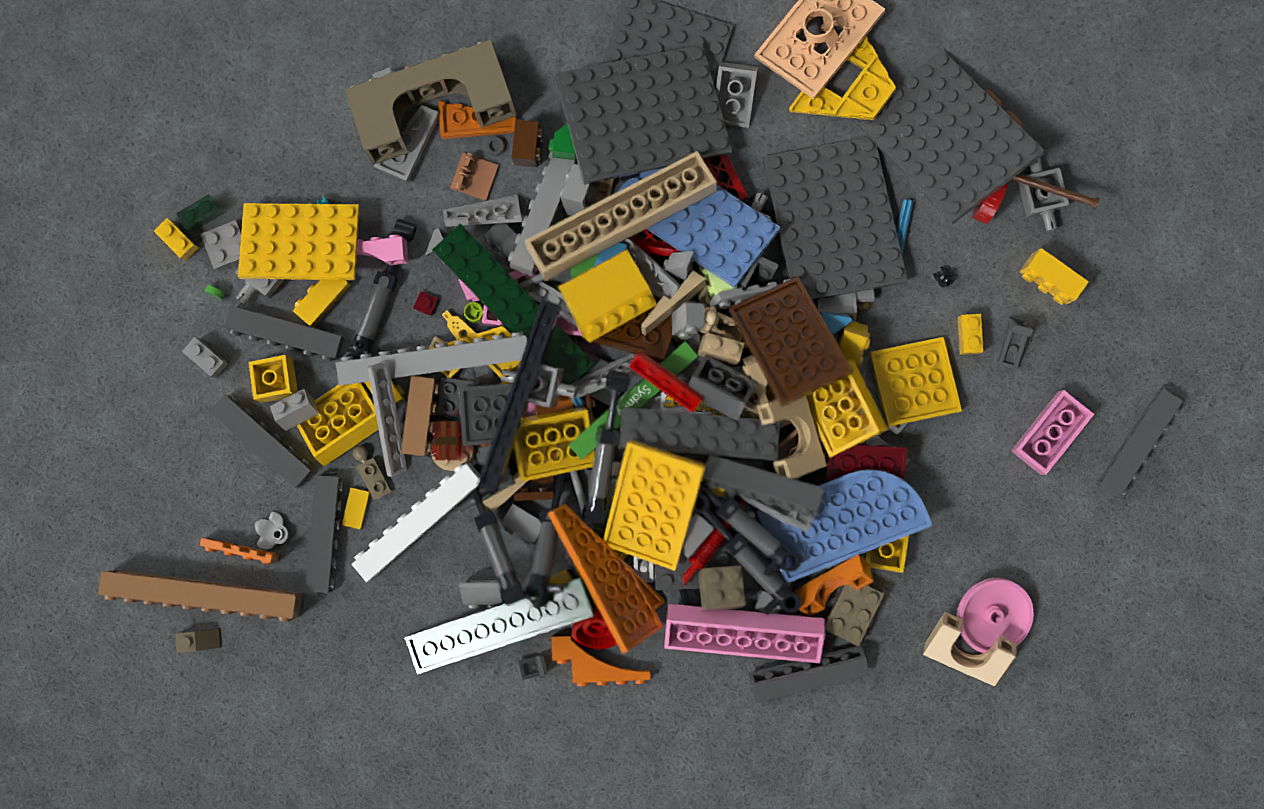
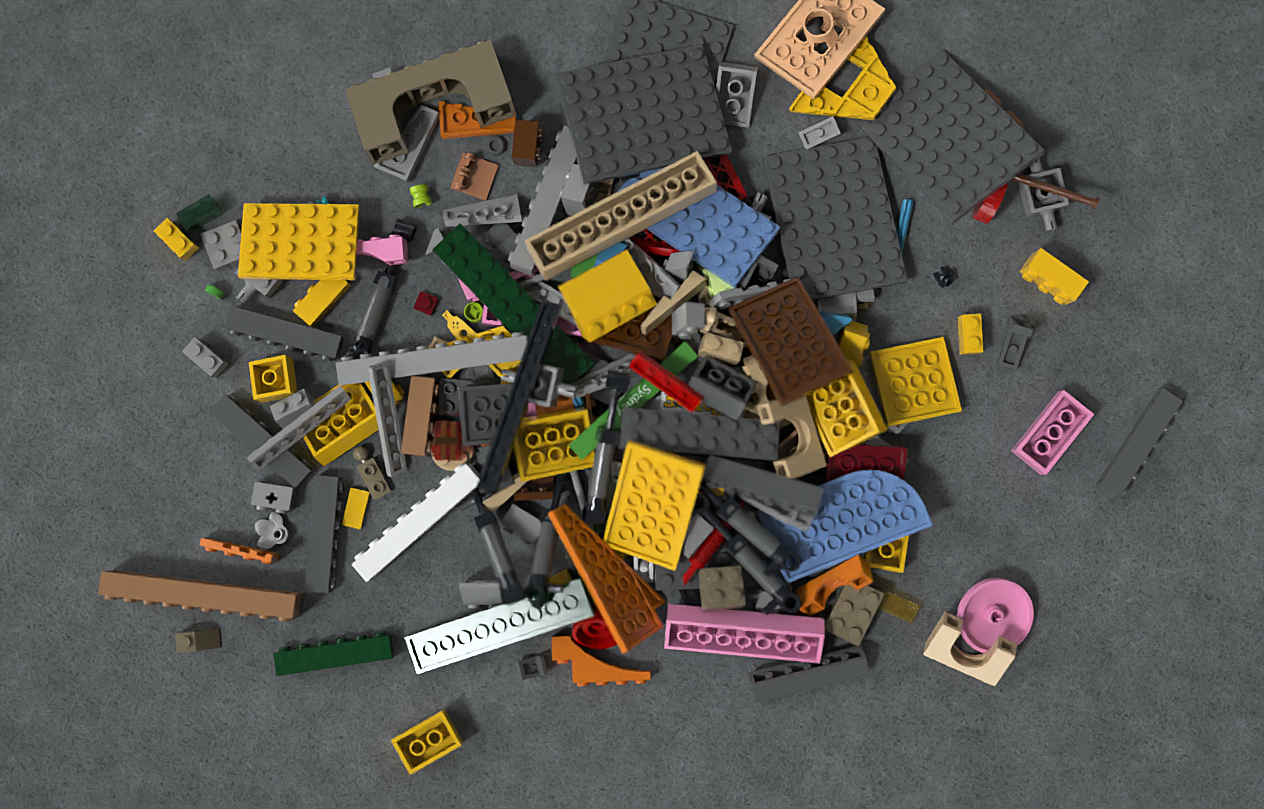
green slope [549,124,576,160] -> none
none -> light grey plate [247,386,351,471]
none -> light grey brick [251,482,296,514]
none -> dark green brick [273,632,394,676]
none -> yellow brick [391,708,463,775]
none -> lime wheel [409,184,432,208]
none -> light grey plate [798,116,841,150]
none -> clear yellow plate [877,590,919,624]

